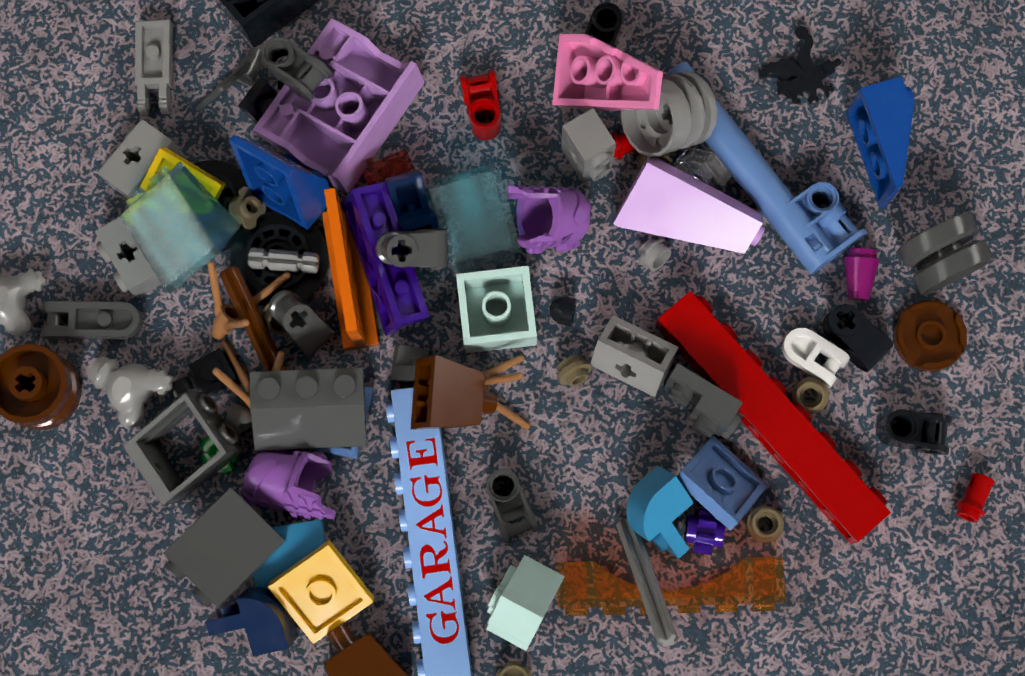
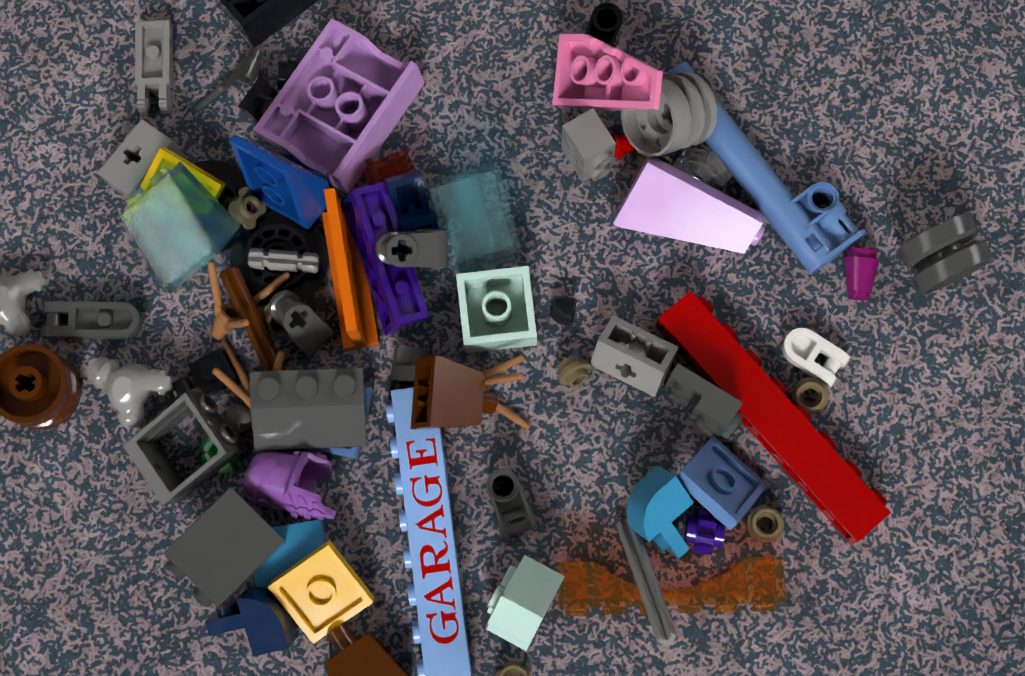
light grey brick [94,210,175,298] -> none
dark grey piece [262,37,332,102] -> none
red piece [459,69,501,141] -> none
medium lavender helmet [507,185,591,254] -> none
light grey plate [639,238,671,271] -> none
black piece [758,26,842,104] -> none
black piece [822,304,893,372] -> none
blue slope [846,76,915,209] -> none
black piece [876,409,952,455] -> none
reddish brown tile [893,300,967,372] -> none
red pin [955,473,995,523] -> none

